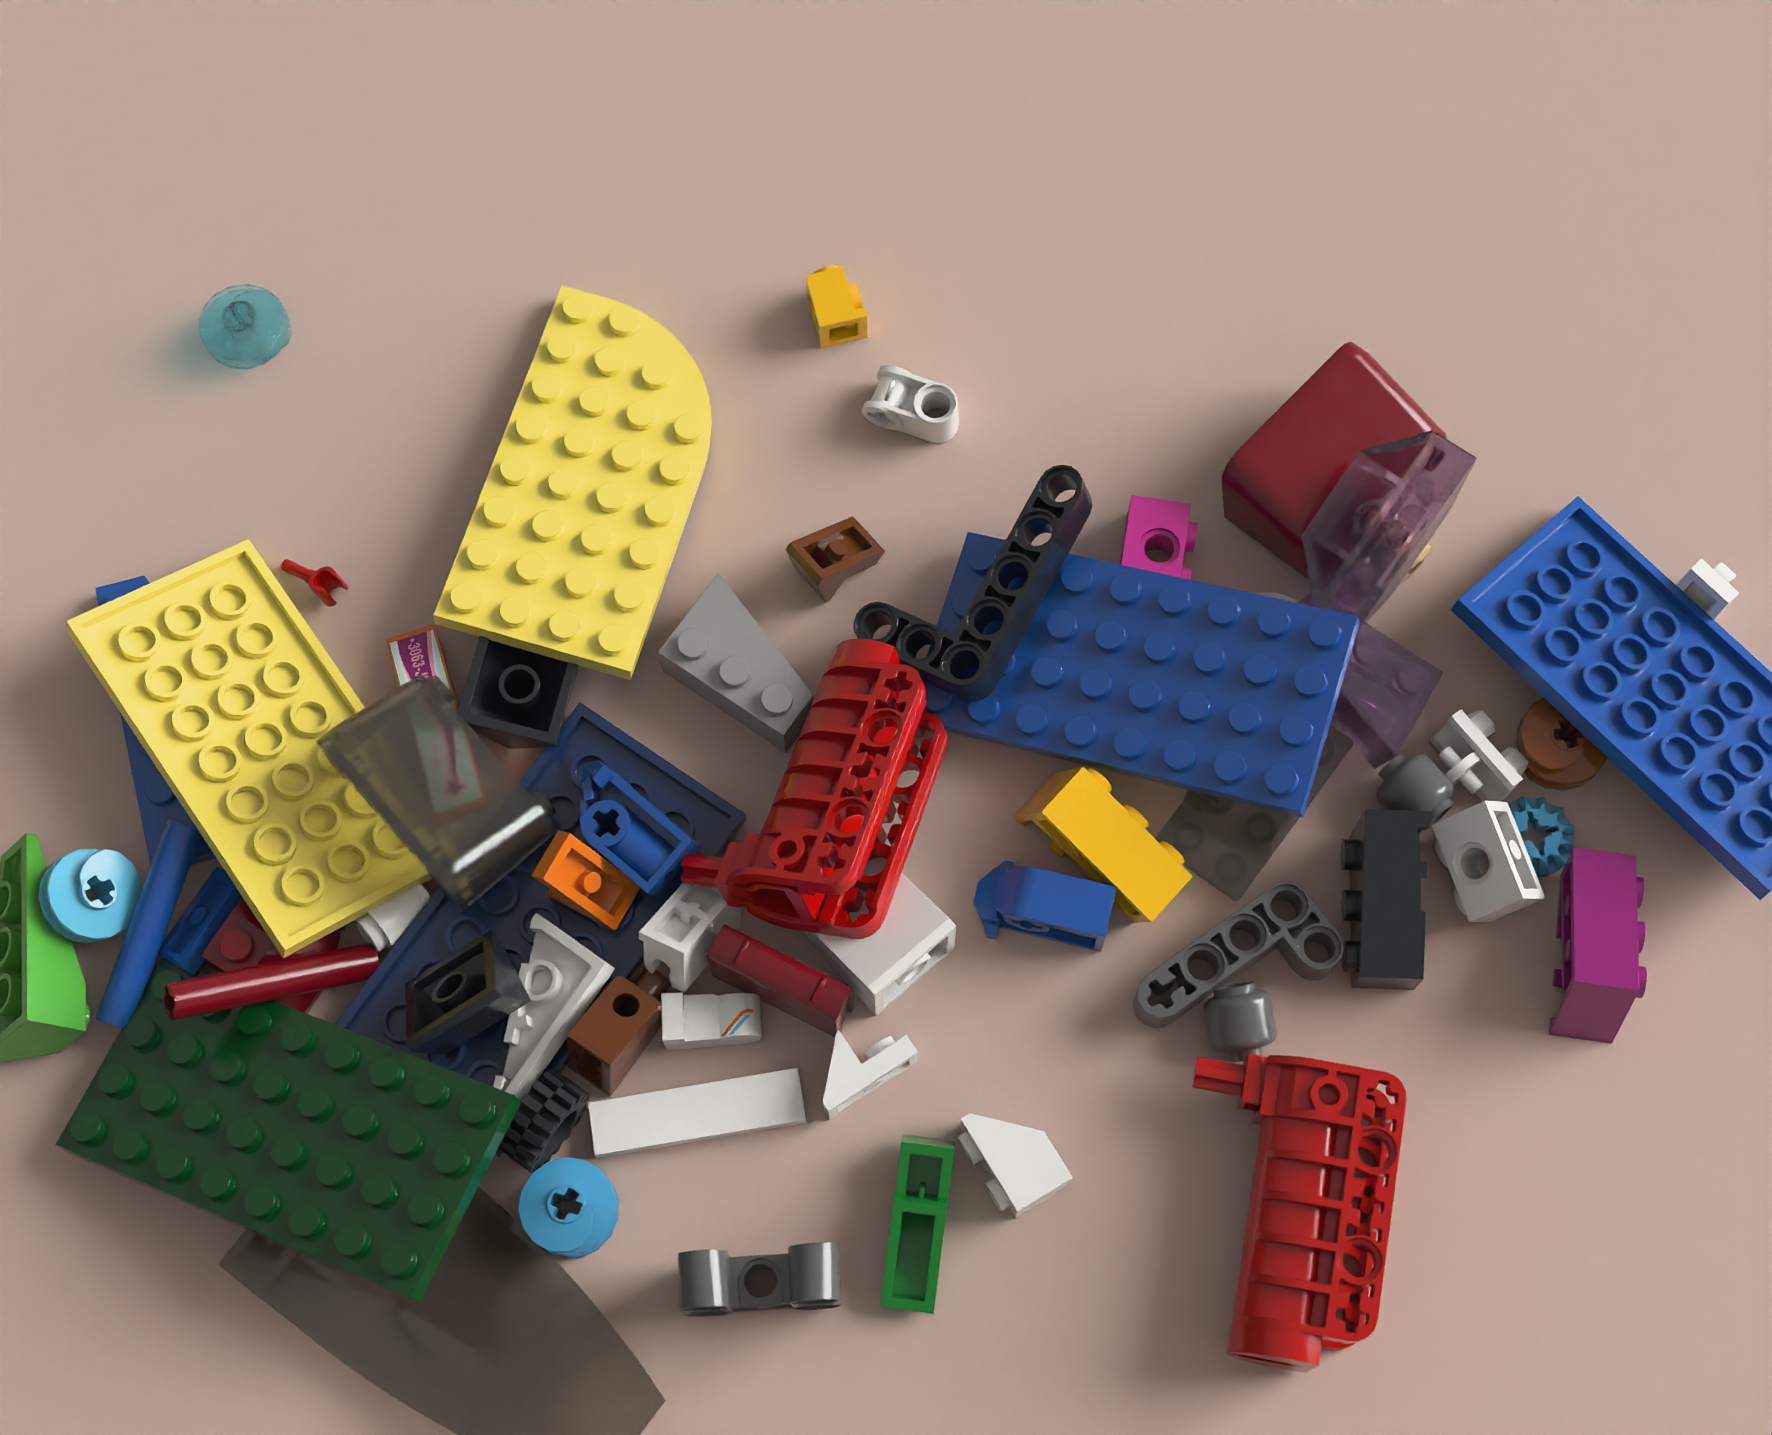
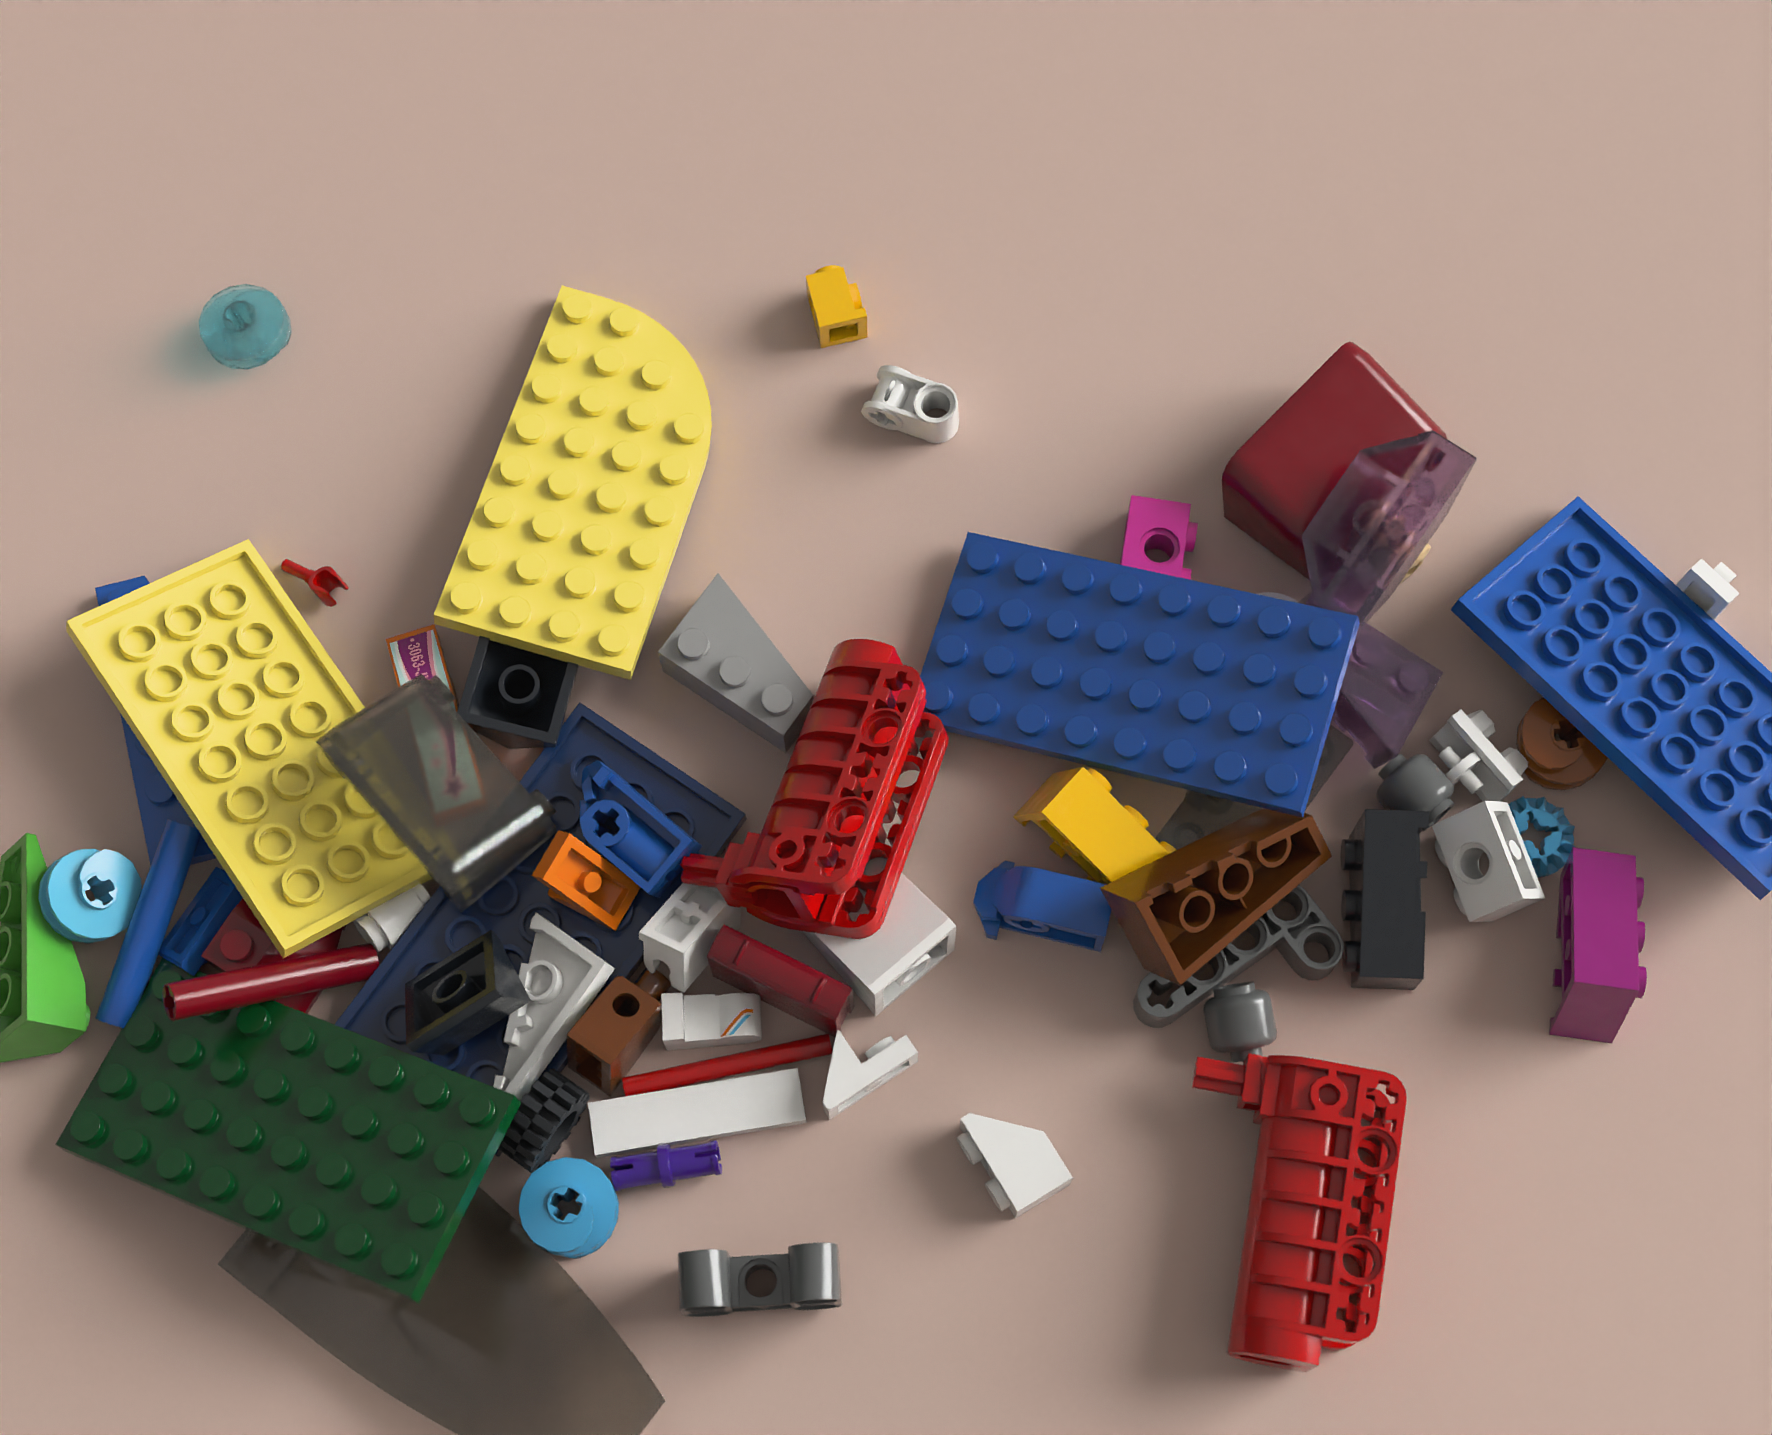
reddish brown slope [785,516,885,602] -> none
black beam [853,465,1093,702] -> none
green slope [880,1134,956,1314] -> none
none -> dark purple pin [610,1140,722,1192]
none -> red bar [622,1033,833,1096]
none -> reddish brown wedge [1100,808,1332,985]

